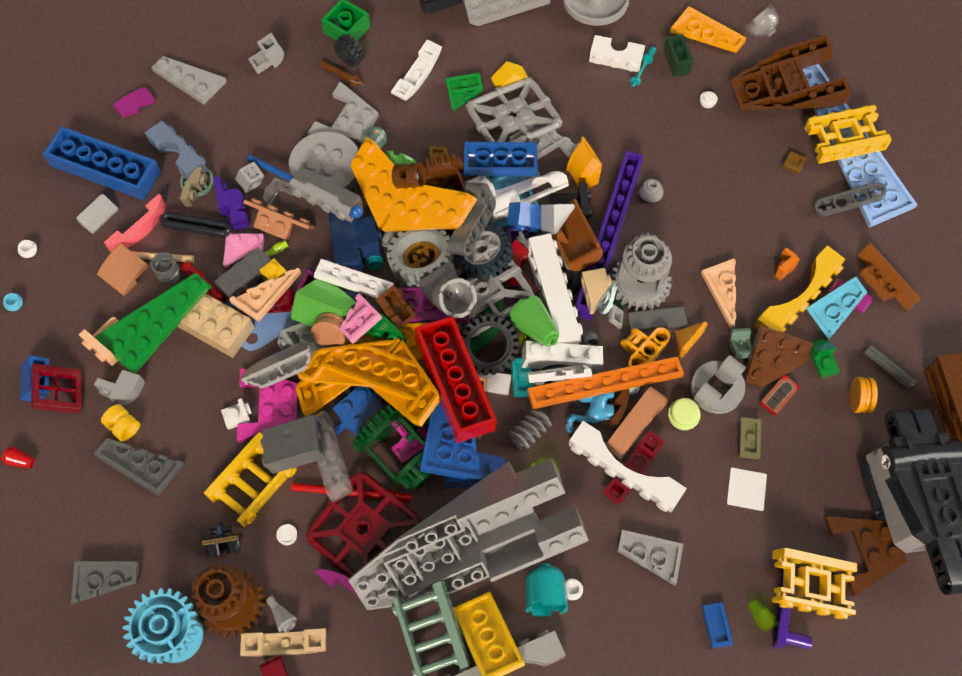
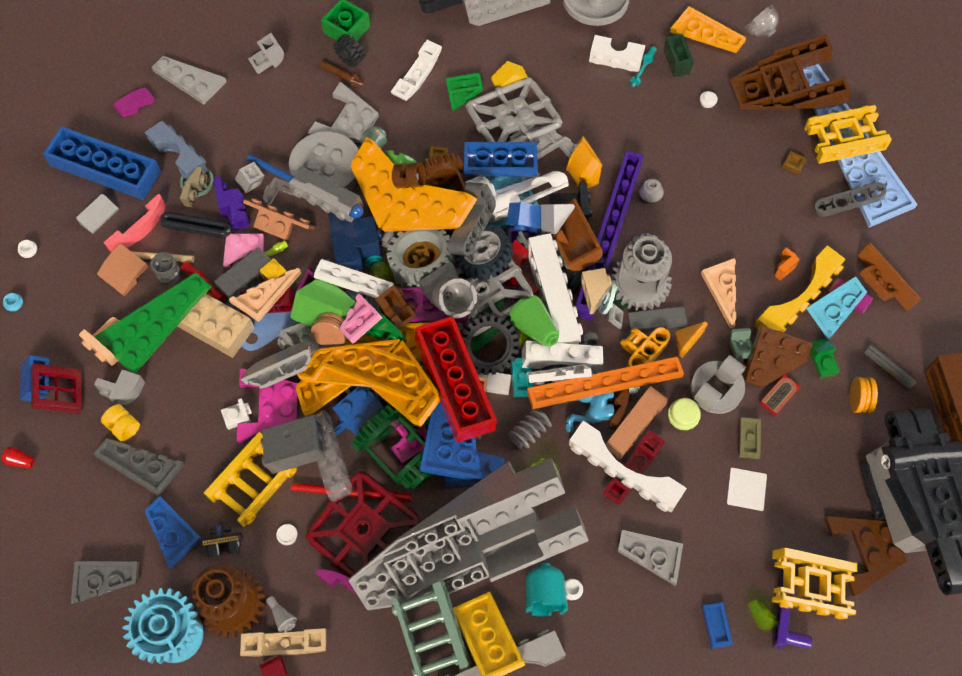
none -> blue wing [144,496,202,569]
none -> clear neon green head [368,262,395,283]

